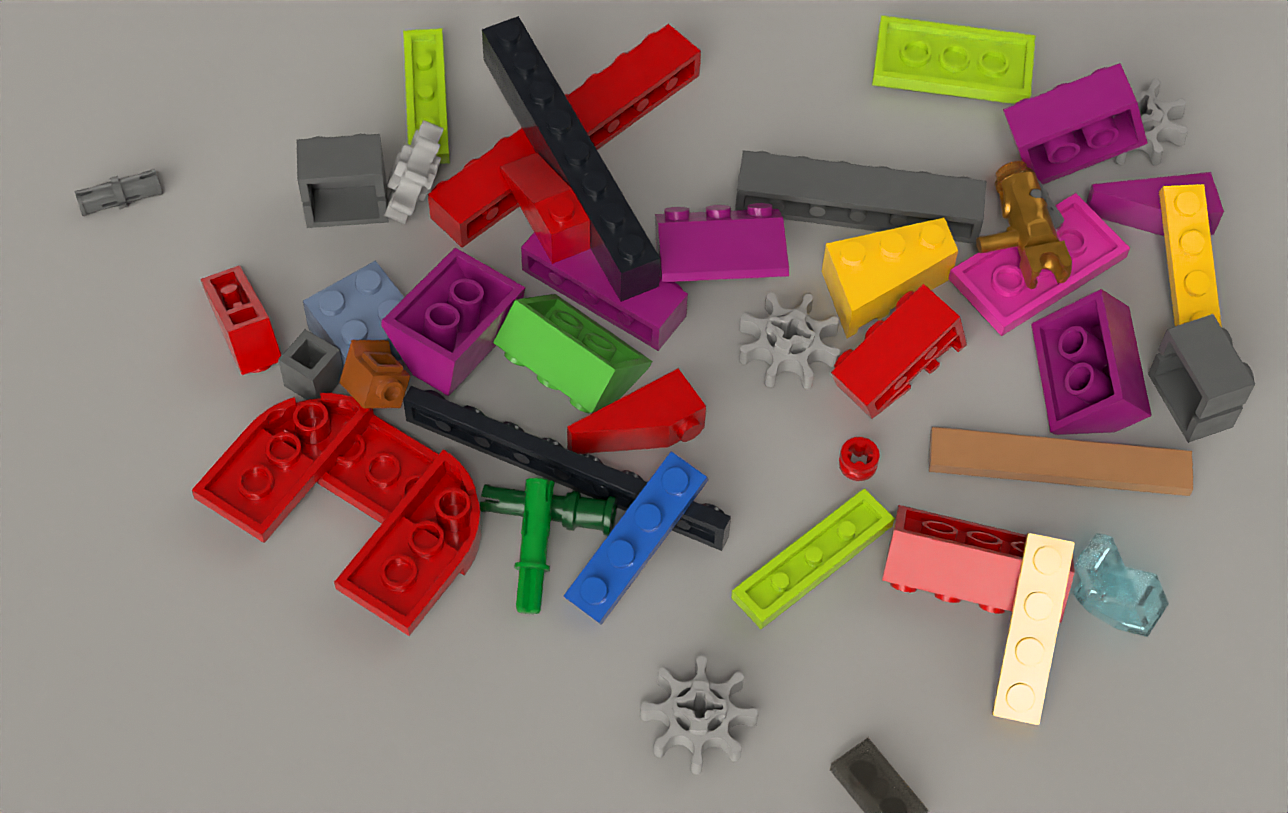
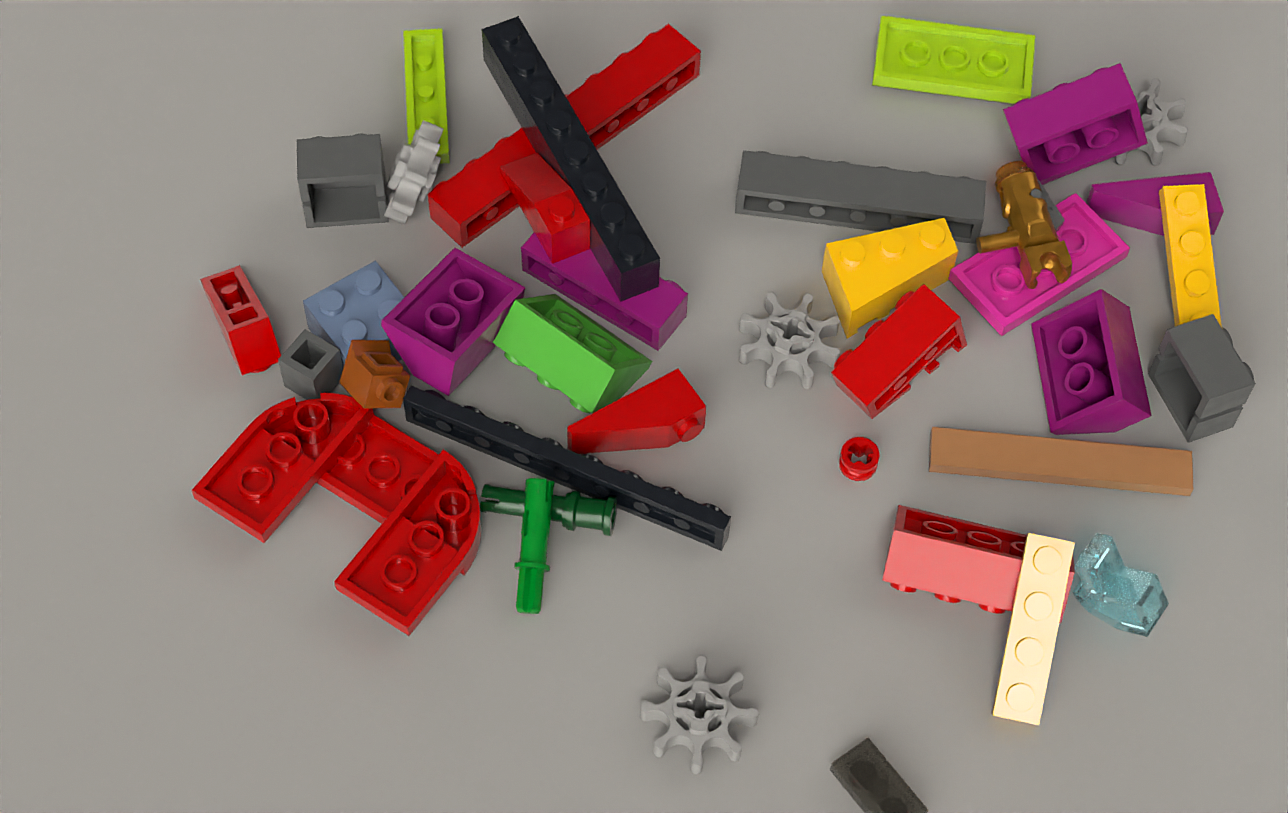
dark grey pin [75,168,163,216] -> none
blue plate [563,451,708,625] -> none
magenta slope [655,203,789,282] -> none
lime plate [731,488,895,629] -> none

